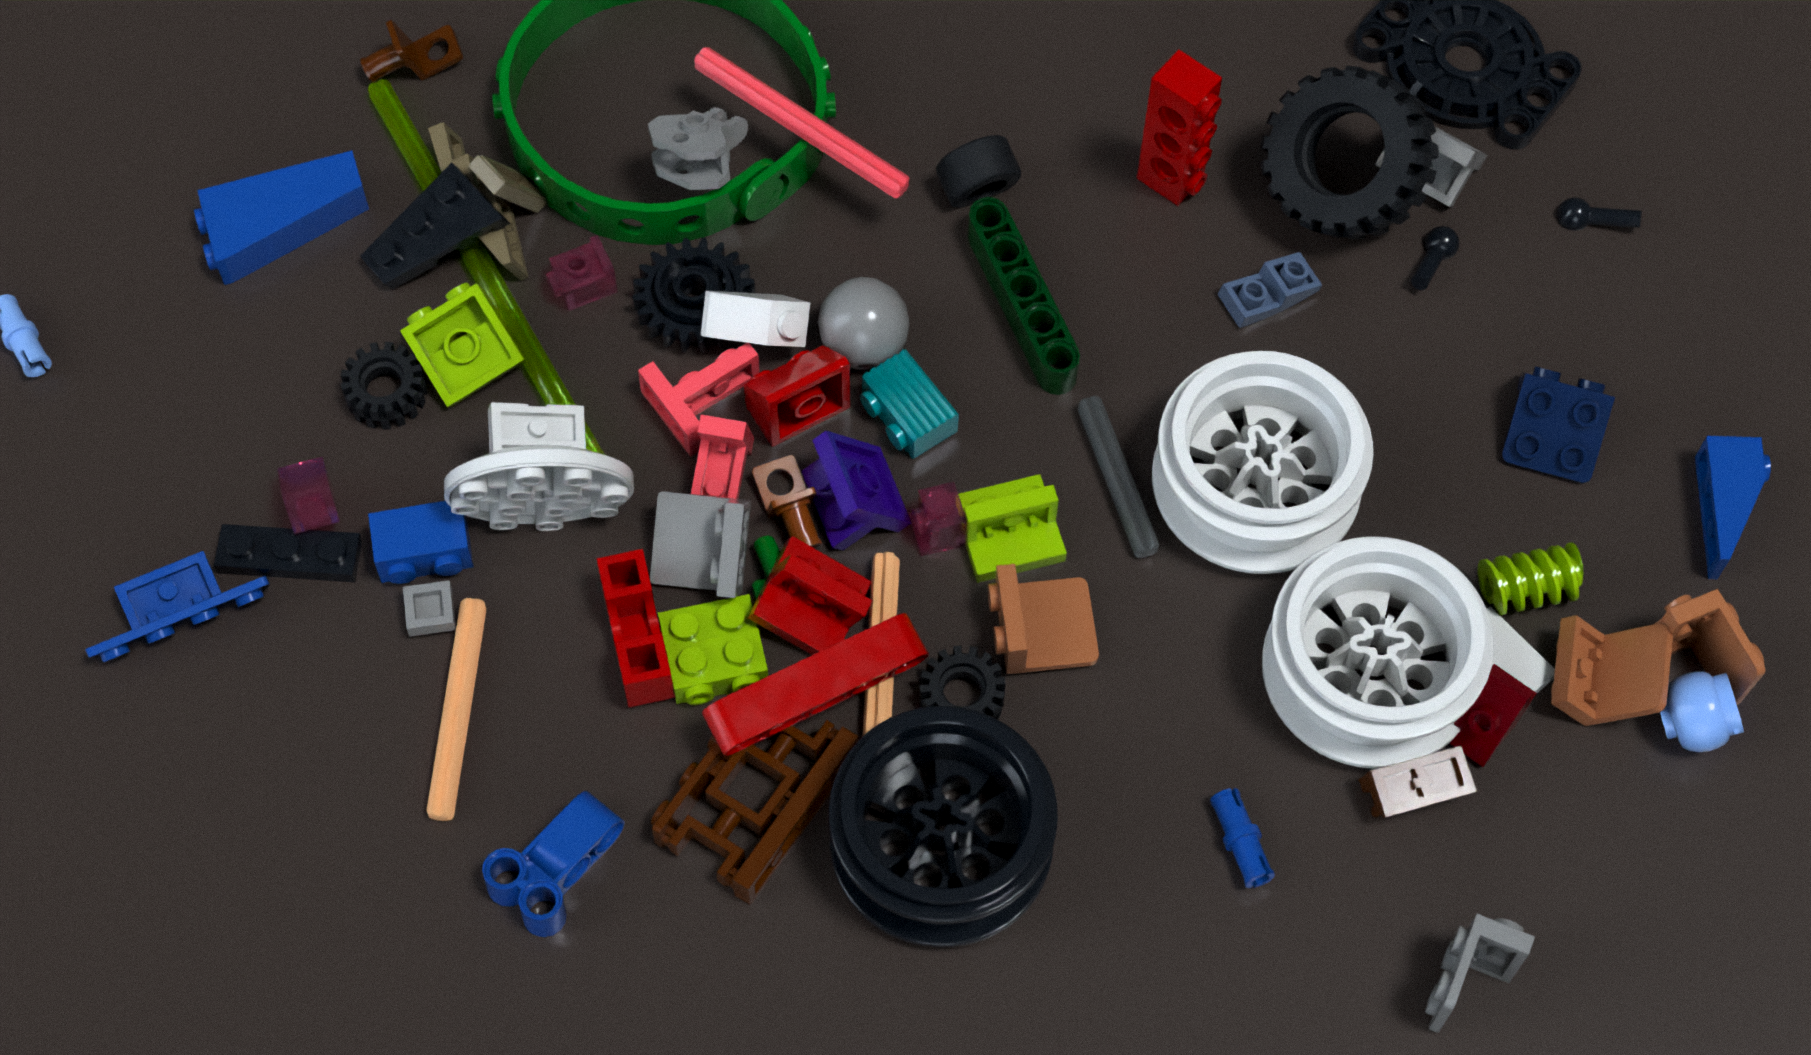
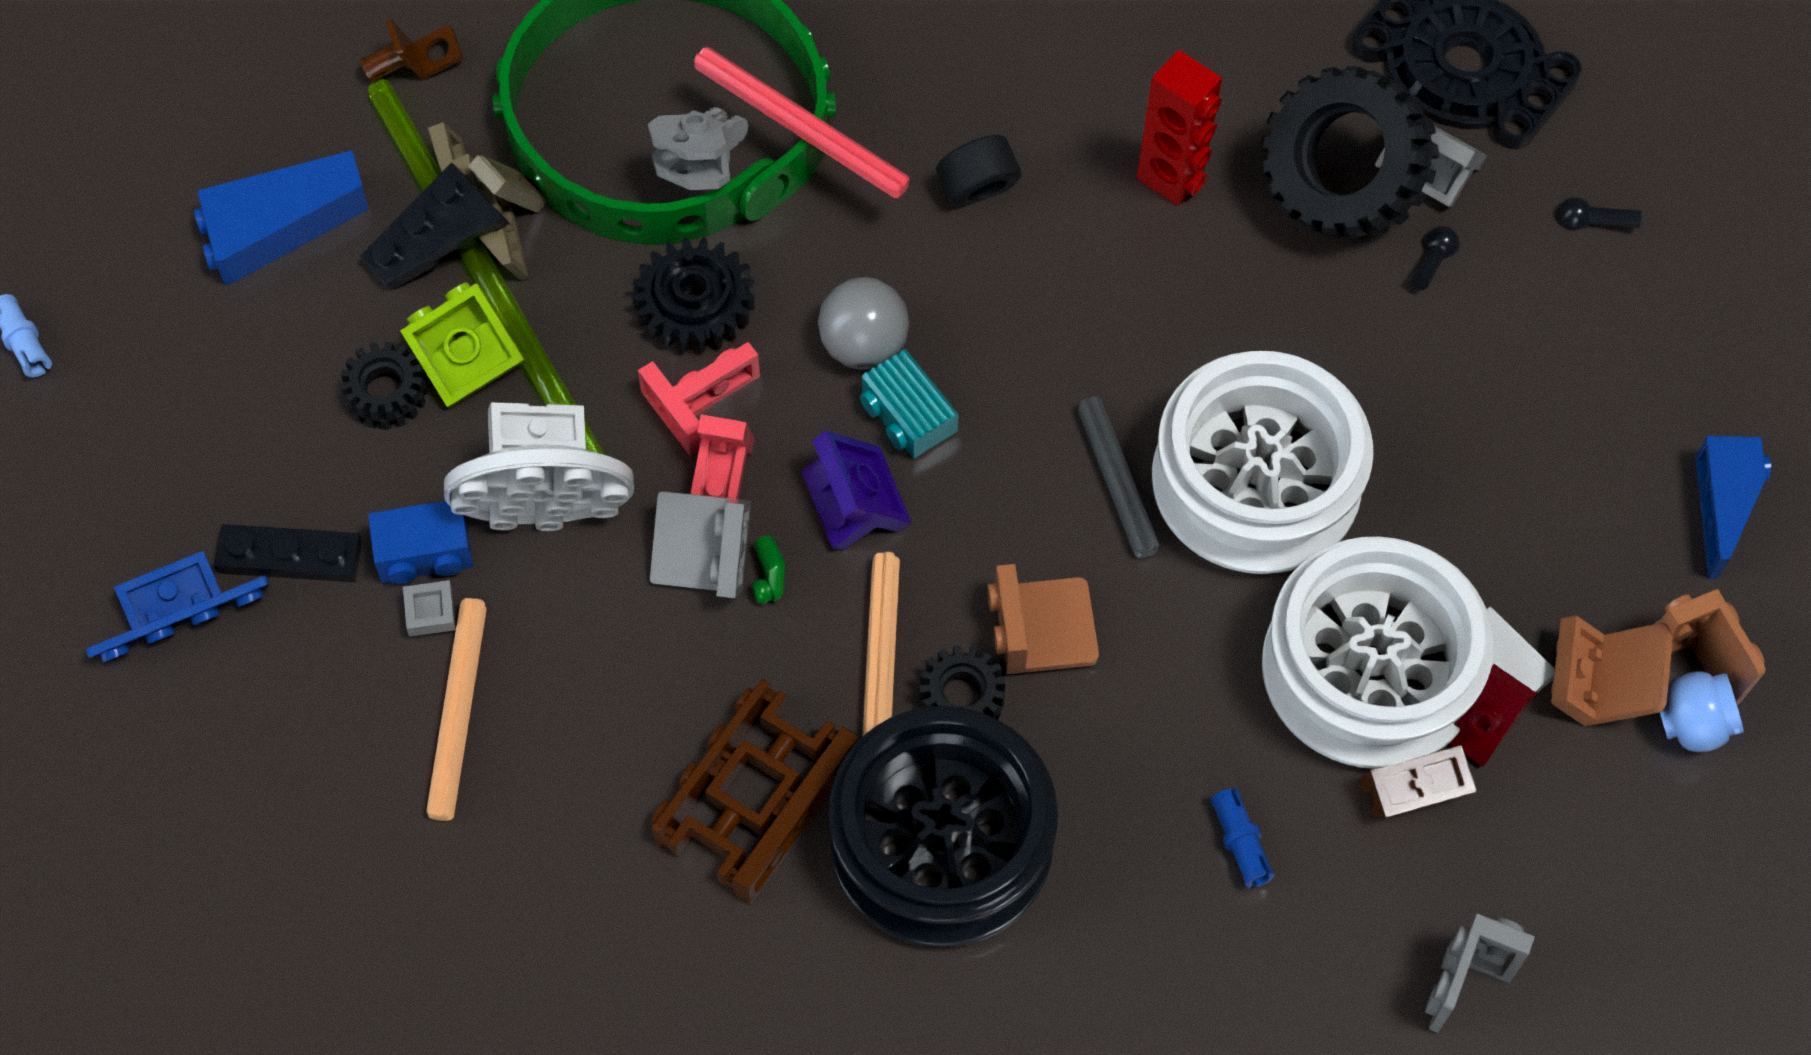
clear pink brick [277,456,340,534] -> none
blue piece [482,791,625,937] -> none
clear pink brick [545,235,618,311] -> none
red arch [596,549,675,708] -> none
lime plate [658,594,768,705] -> none
white slope [701,291,810,347] -> none
red beam [701,613,929,756] -> none
red slope [744,345,850,447] -> none
red bracket [748,536,873,655] -> none
dark orange bracket [752,455,822,548] -> none
clear pink brick [909,481,967,557] -> none
lime bracket [952,474,1067,583] -> none
dark green beam [968,197,1080,395] -> none
sand blue slope [1218,252,1322,328] -> none
lime piece [1477,542,1584,615] -> none
dark blue bracket [1502,366,1615,483] -> none

